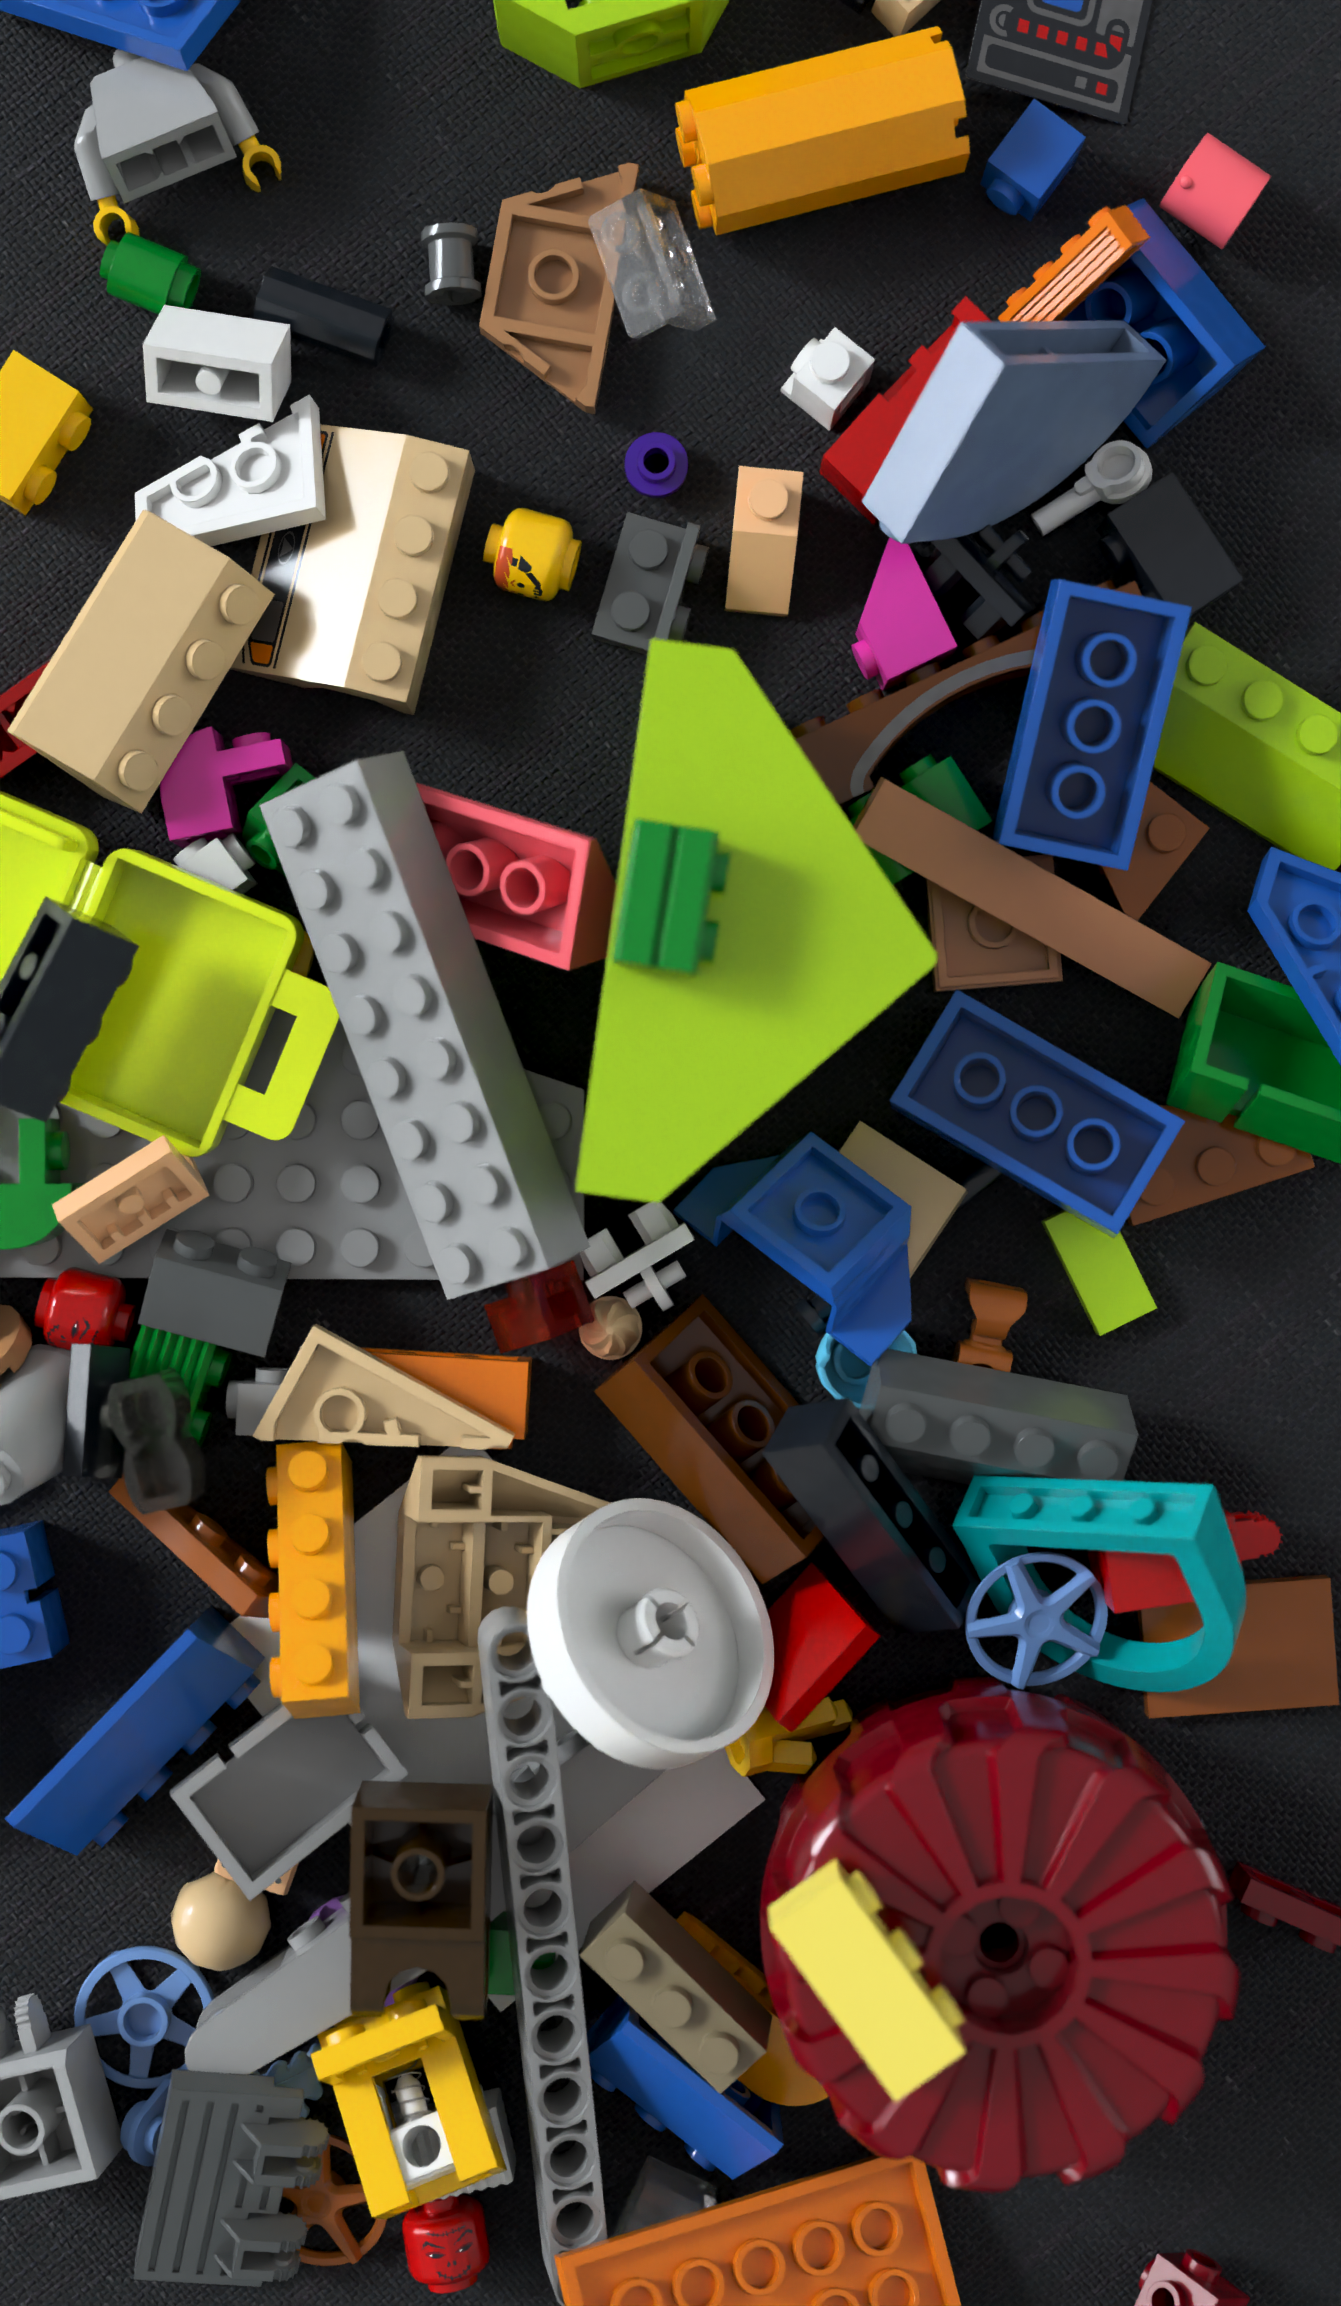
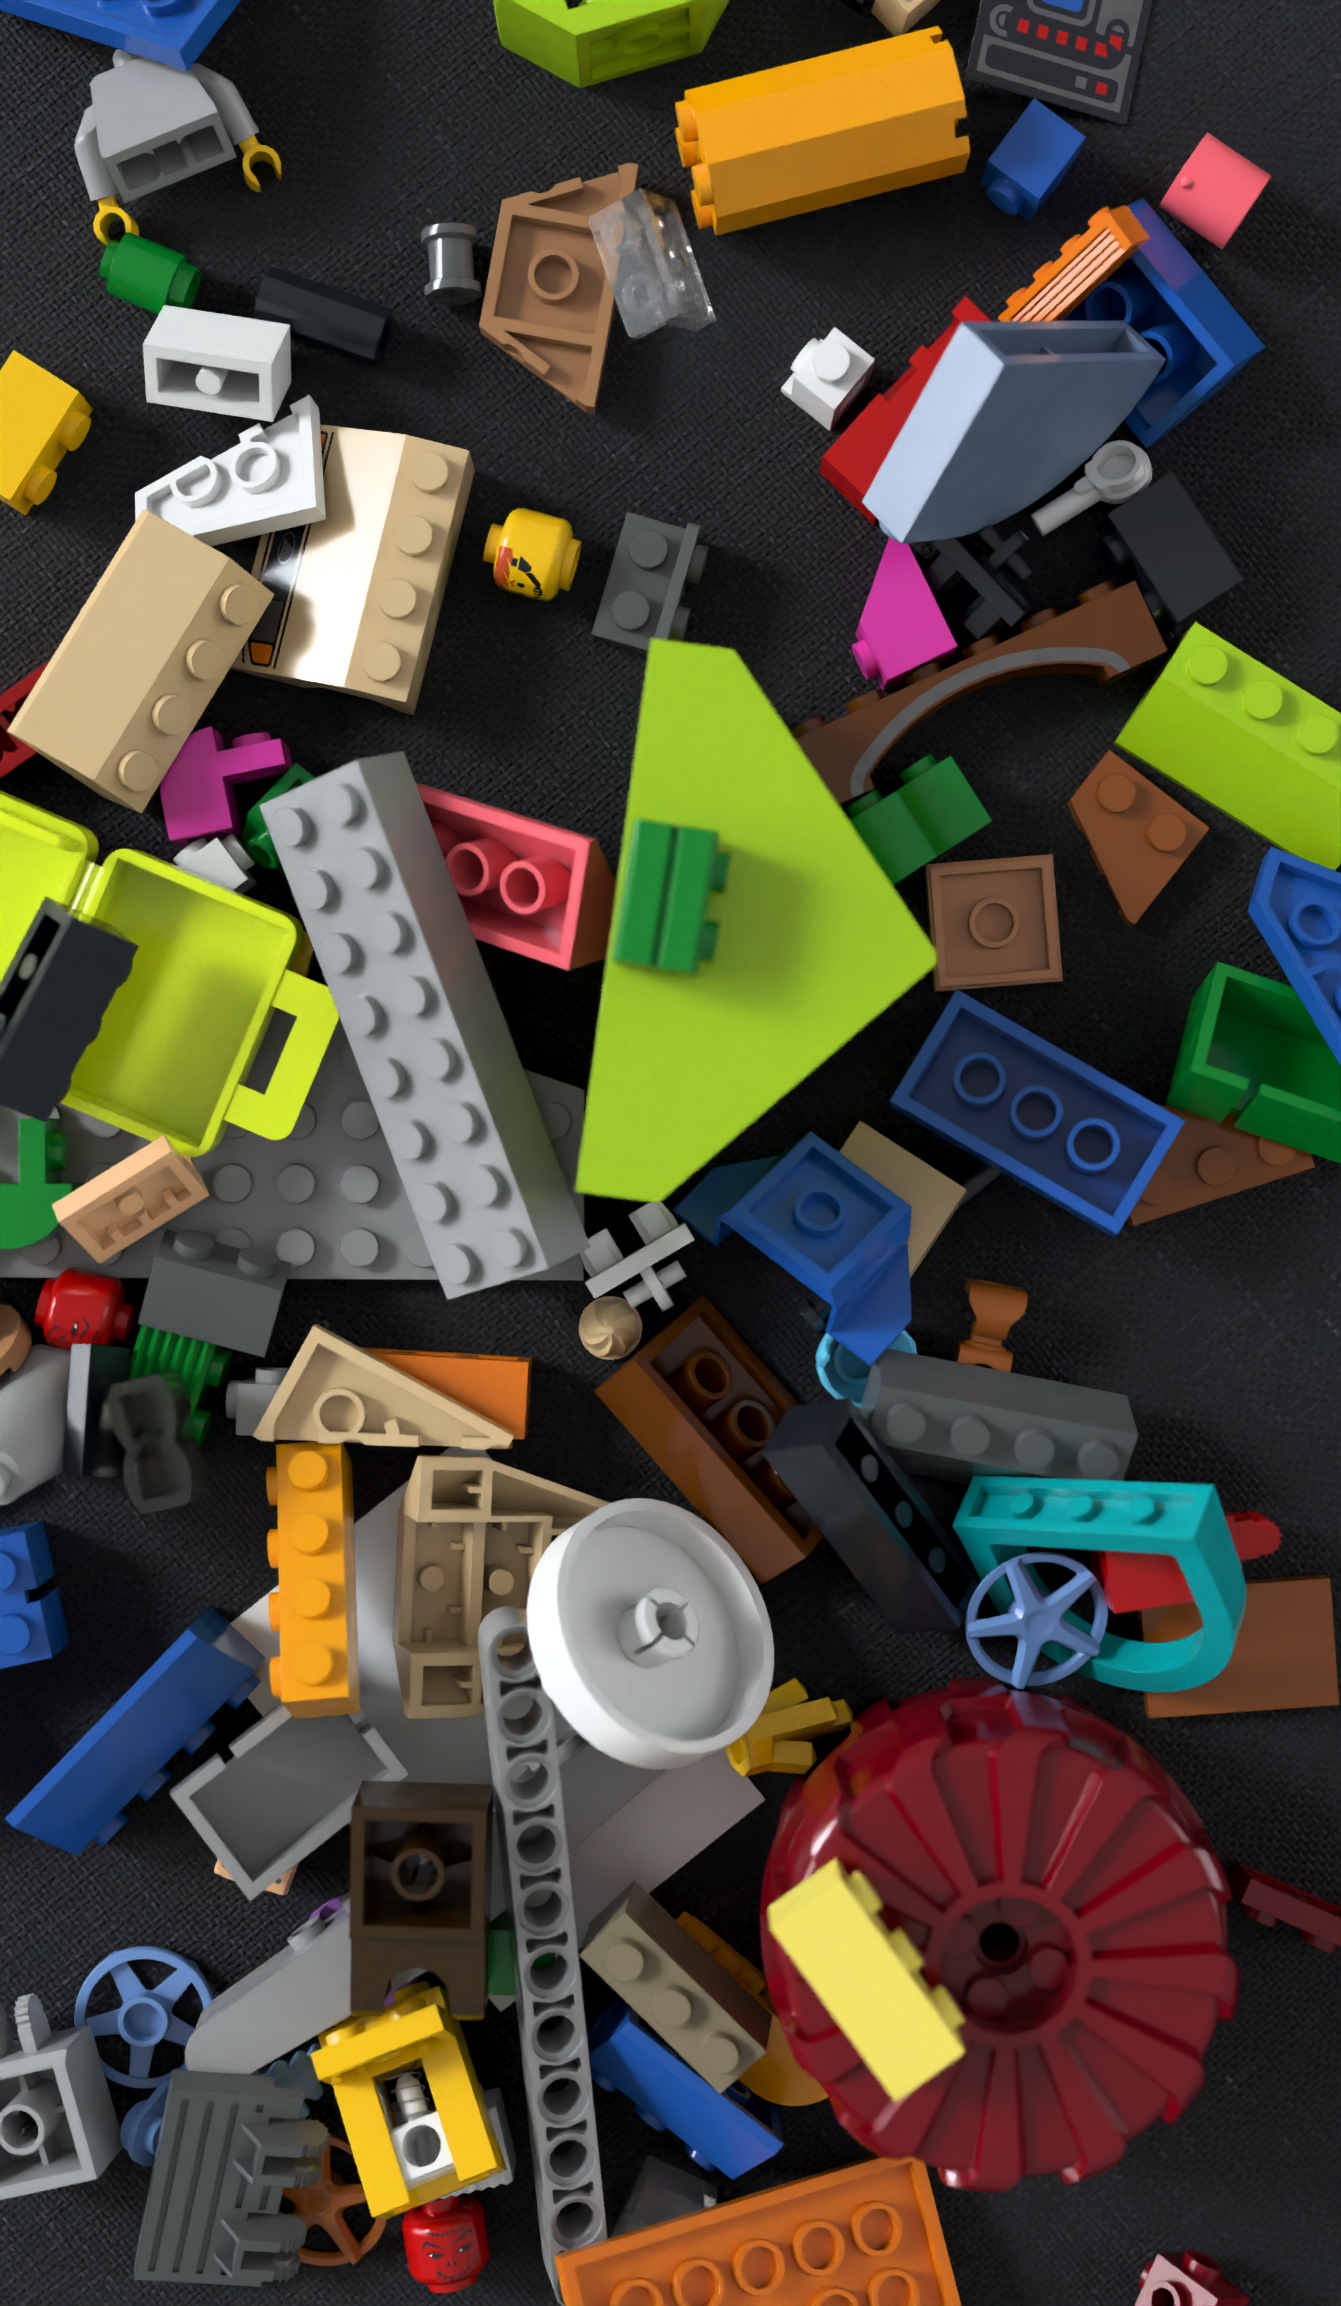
dark orange wing [109,1472,279,1618] -> none
tan hair [171,1872,271,1971] -> none
clear red brick [484,1260,595,1353] -> none
dark purple plate [625,432,688,498] -> none
light nougat slope [725,466,804,617] -> none
red tile [764,1562,880,1733] -> none
nougat tile [853,777,1212,1019] -> none
blue brick [992,579,1192,871] -> none
lime tile [1041,1210,1157,1336] -> none

